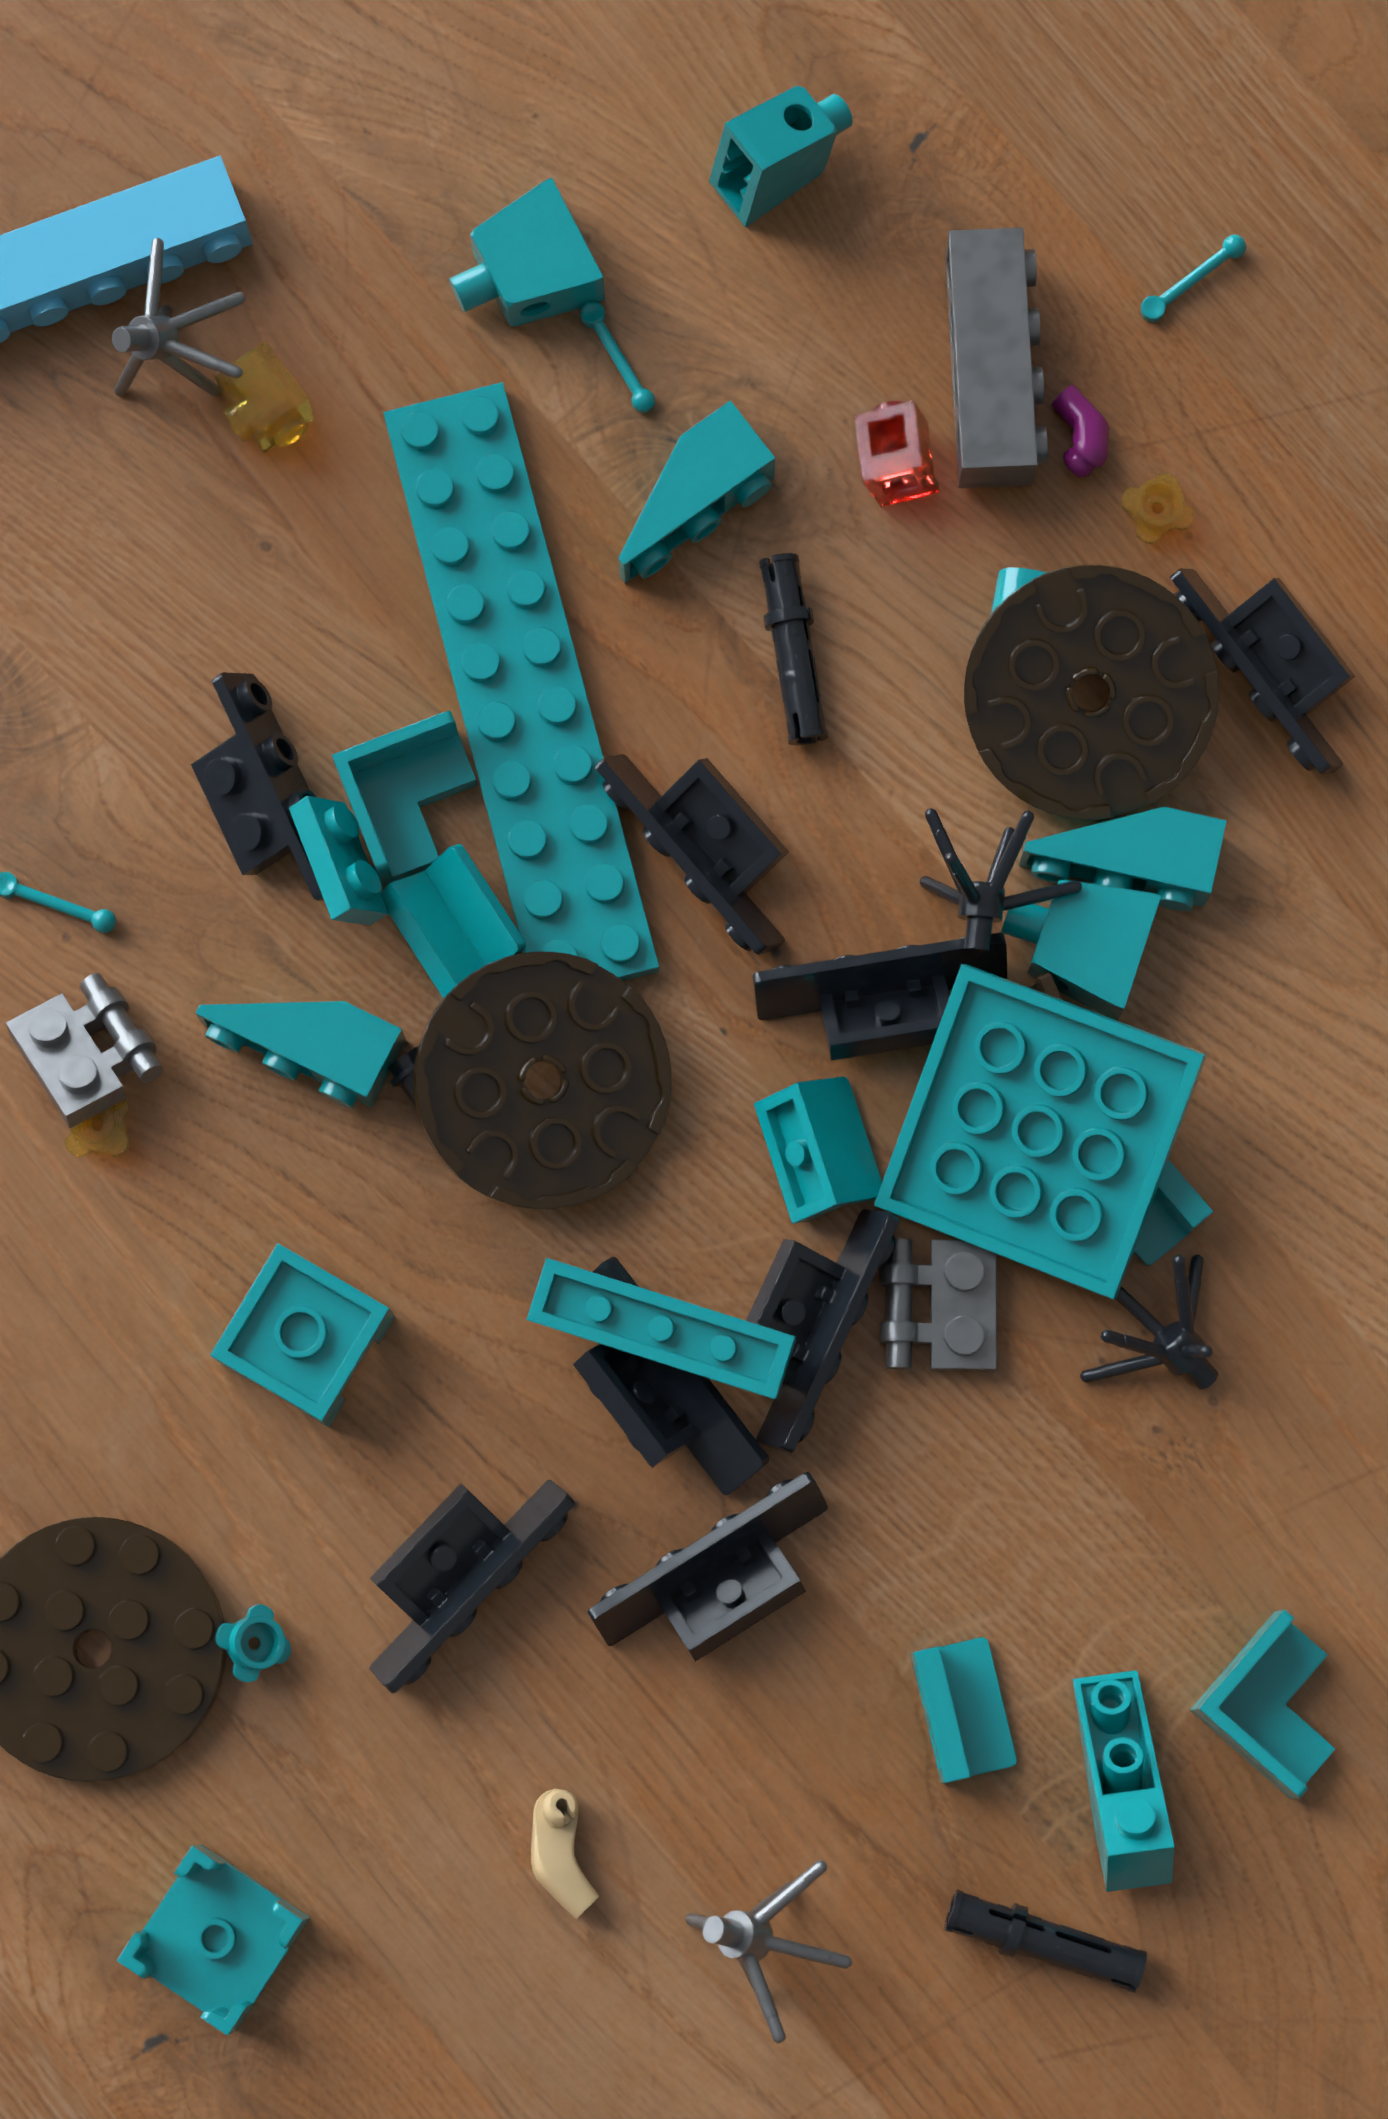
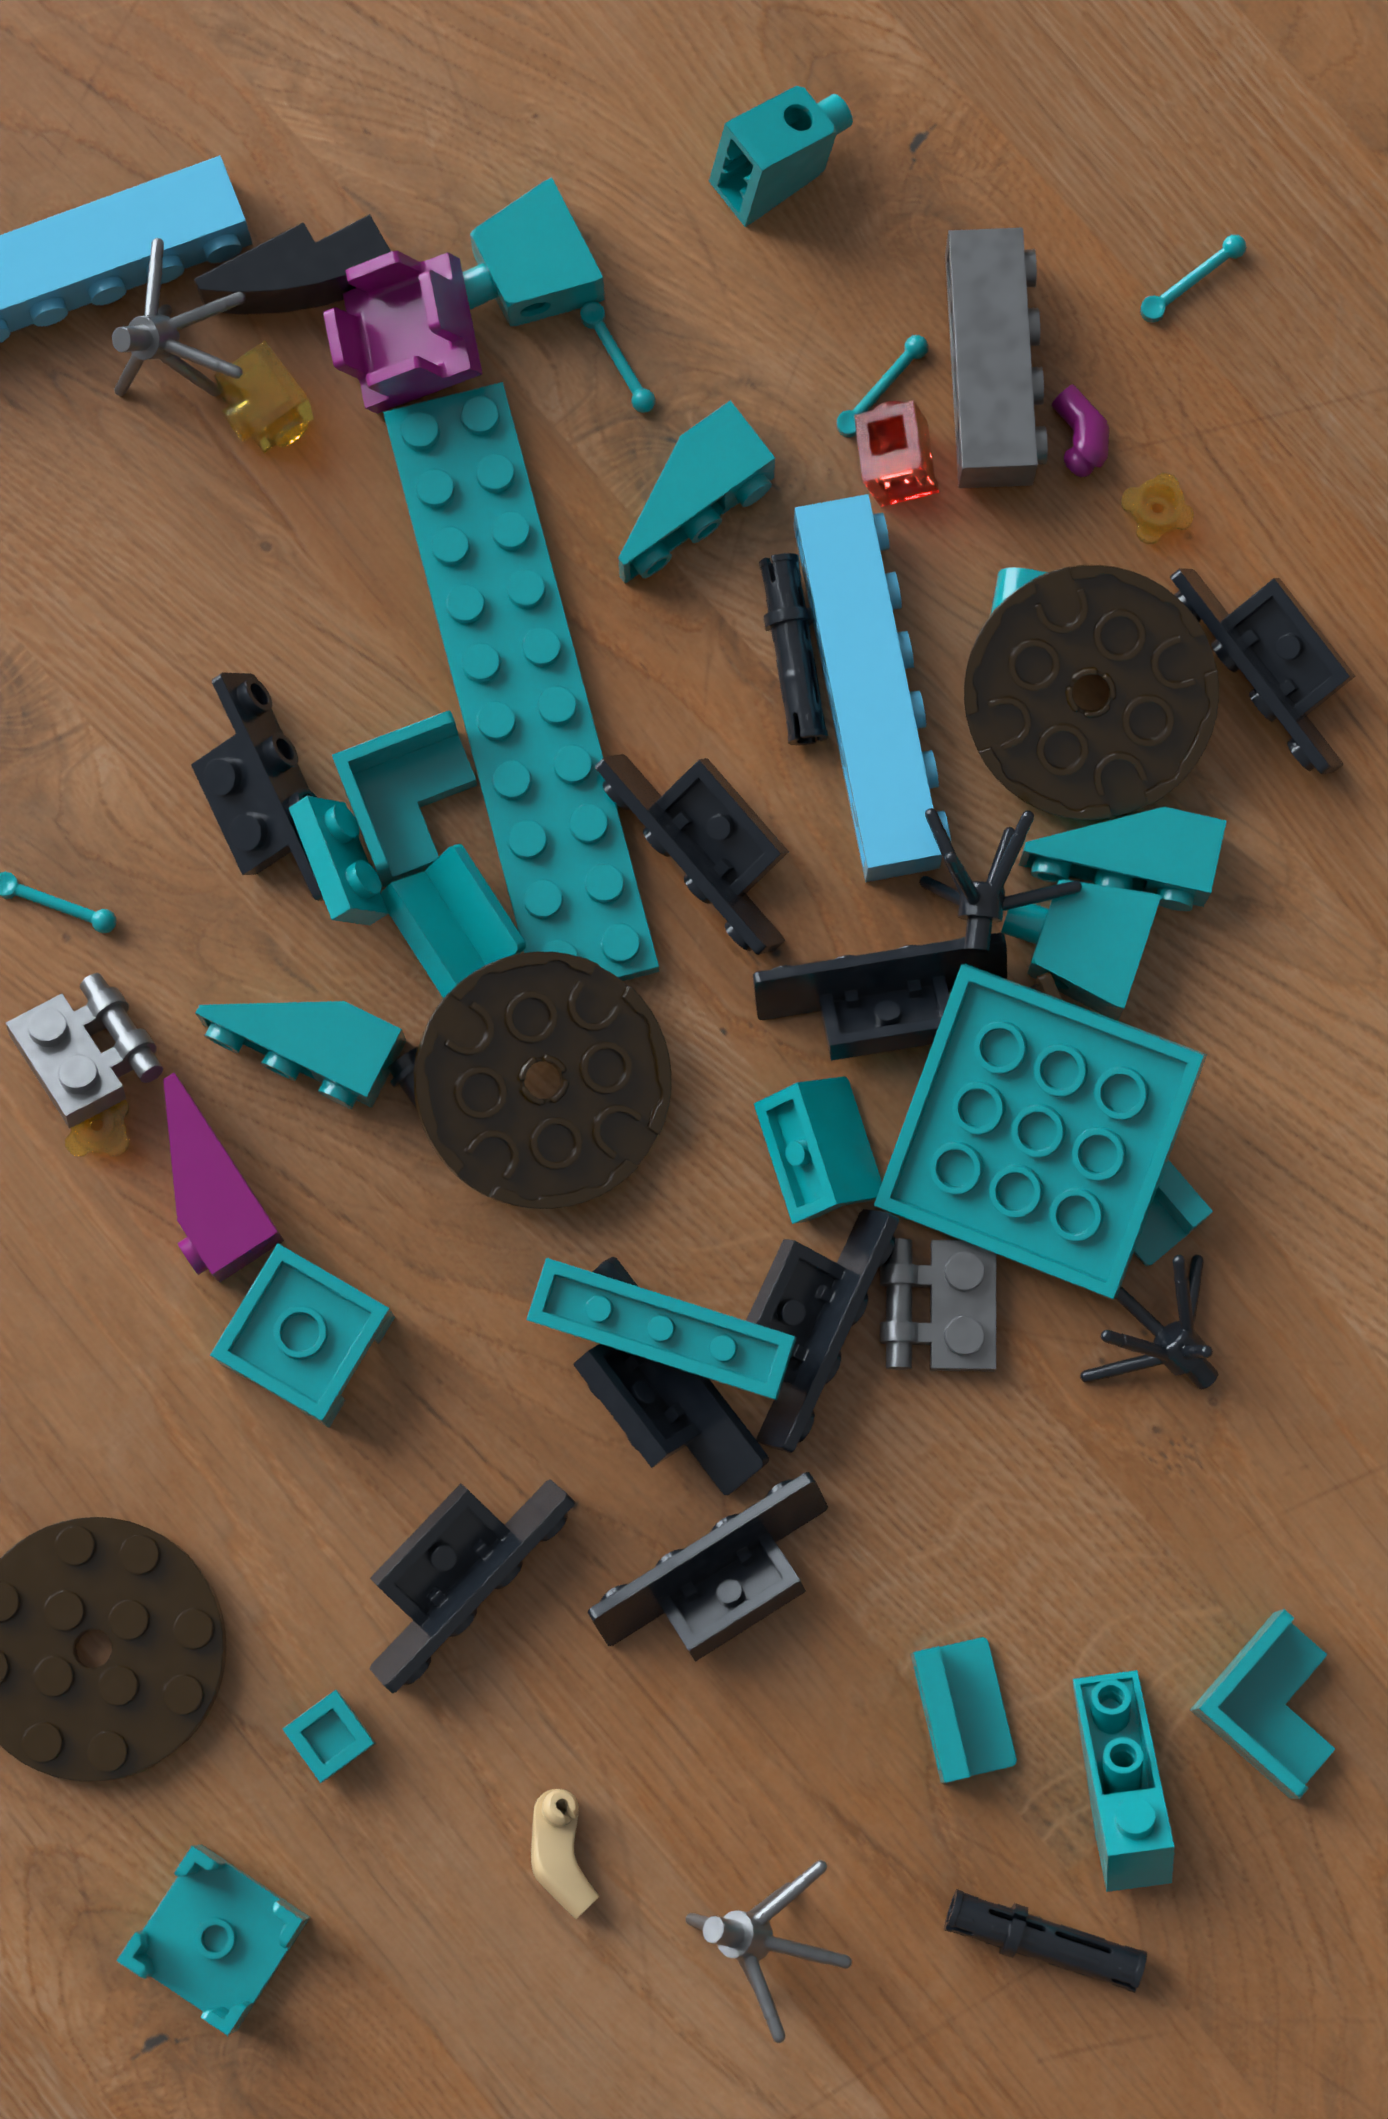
teal plate [215,1604,291,1682] -> none
none -> magenta slope [163,1073,284,1282]
none -> black slope [194,214,391,315]
none -> teal plate [282,1690,376,1783]
none -> magenta panel [324,251,483,414]
none -> medium azure brick [794,494,951,882]
none -> teal hinge [836,335,929,437]

